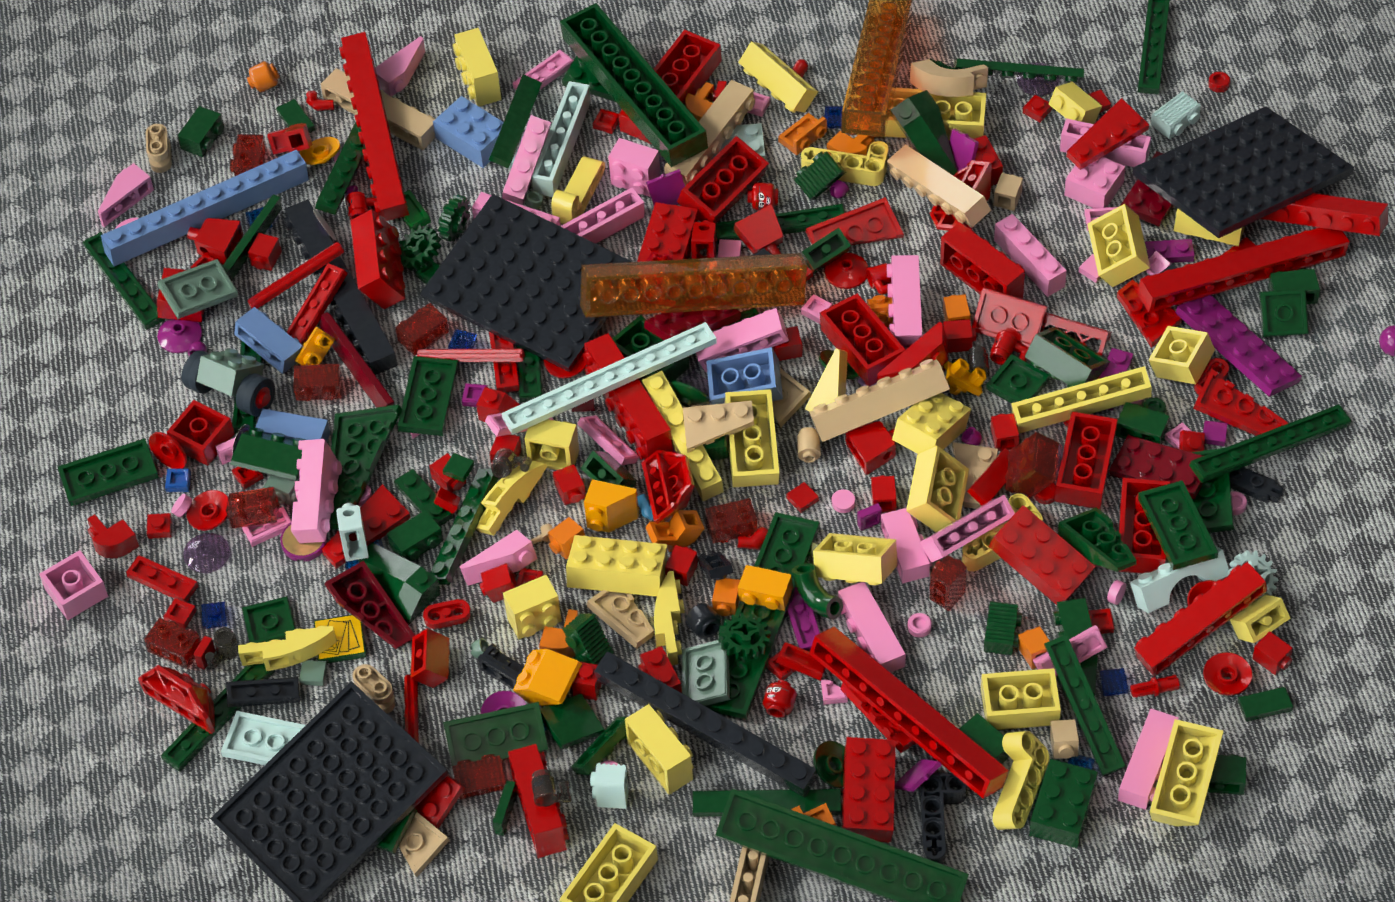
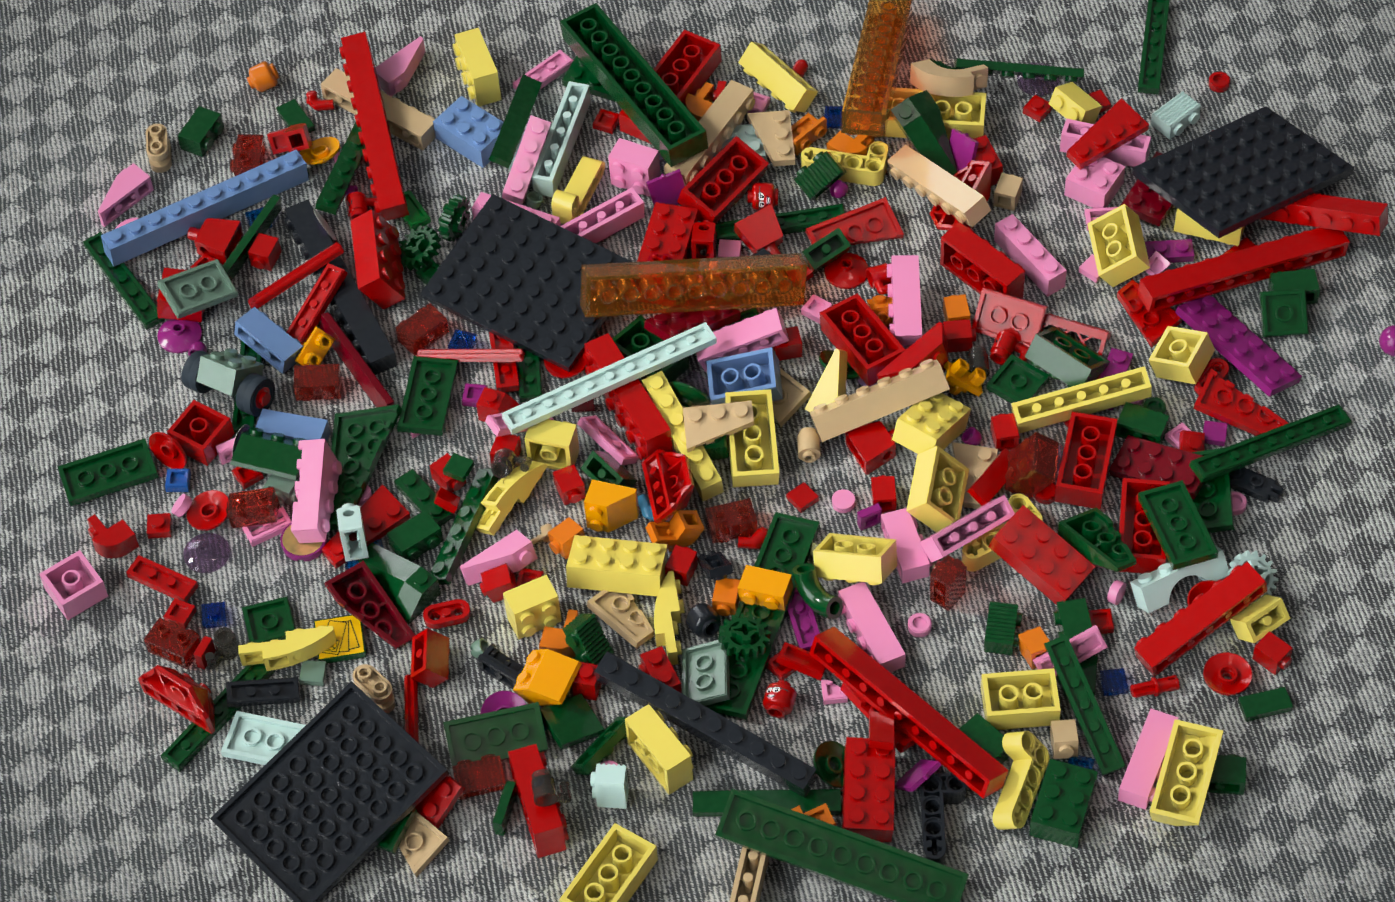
none -> tan wing [747,110,795,166]
none -> red tile [869,711,894,750]

